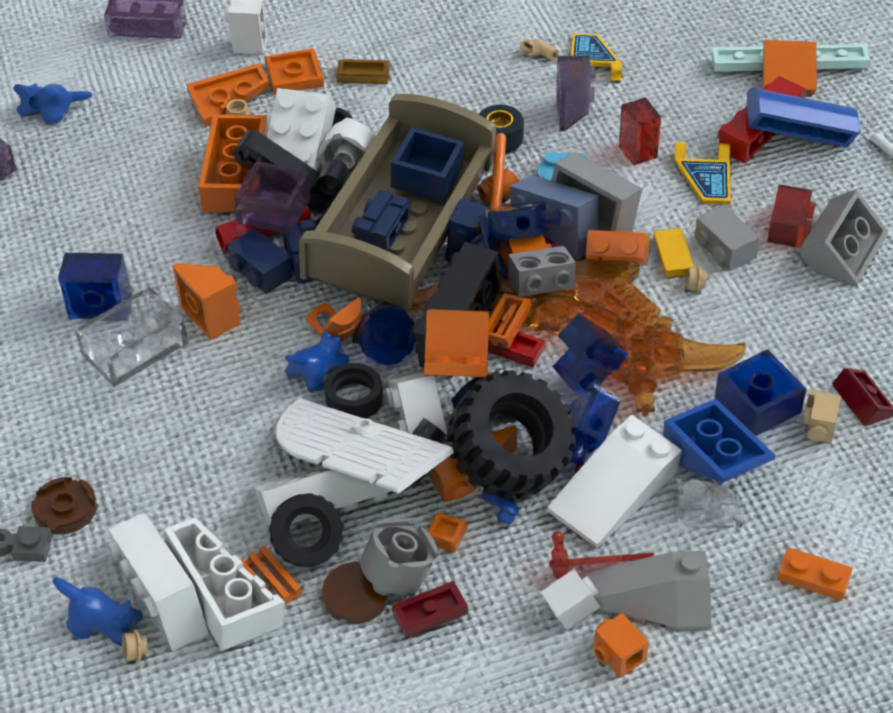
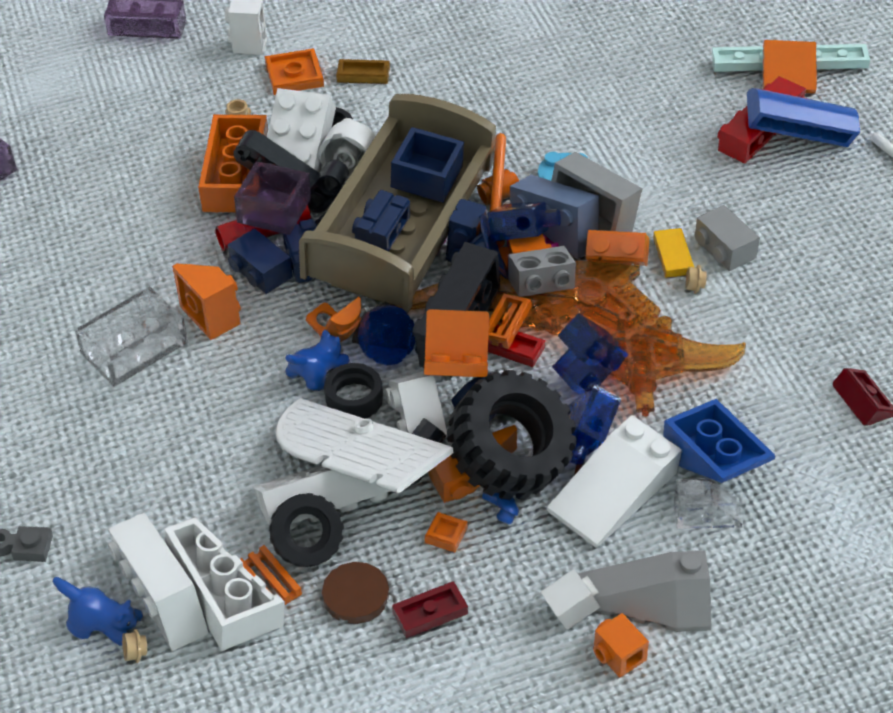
blue animal [13,83,92,124] -> none
reddish brown tile [31,477,98,534] -> none
clear blue brick [58,252,132,320] -> none
orange wing [186,63,269,127] -> none
light grey brick [359,517,437,596] -> none
black wheel [479,104,524,153] -> none
tan arm [520,39,559,61] -> none
clear red piece [549,531,654,580] -> none
clear purple slope [556,55,596,132] -> none
flag [569,33,622,81] -> none
clear red brick [619,97,661,165] -> none
flag [674,142,731,205] -> none
clear blue brick [714,349,807,436] -> none
clear red brick [767,184,816,248] -> none
orange plate [777,547,853,601] -> none
light grey slope [798,189,888,286] -> none
tan brick [803,389,841,443] -> none

